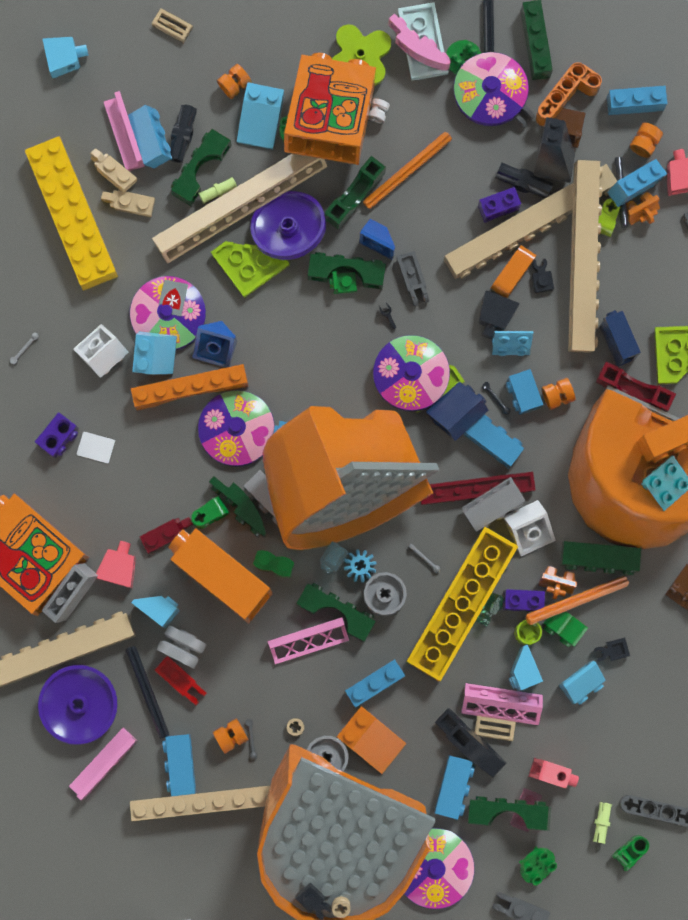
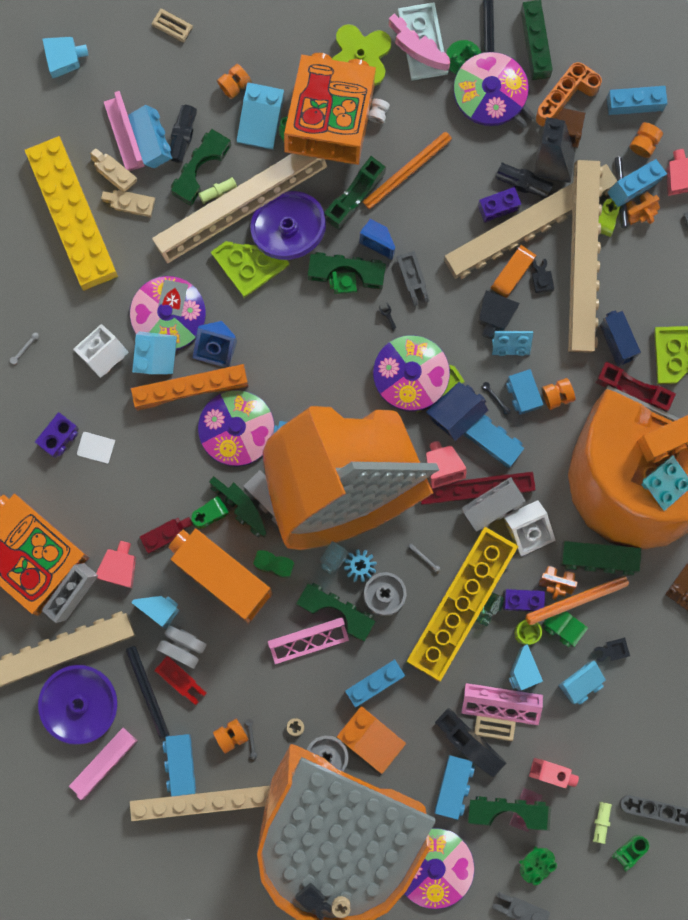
none -> coral torso [426,441,466,489]

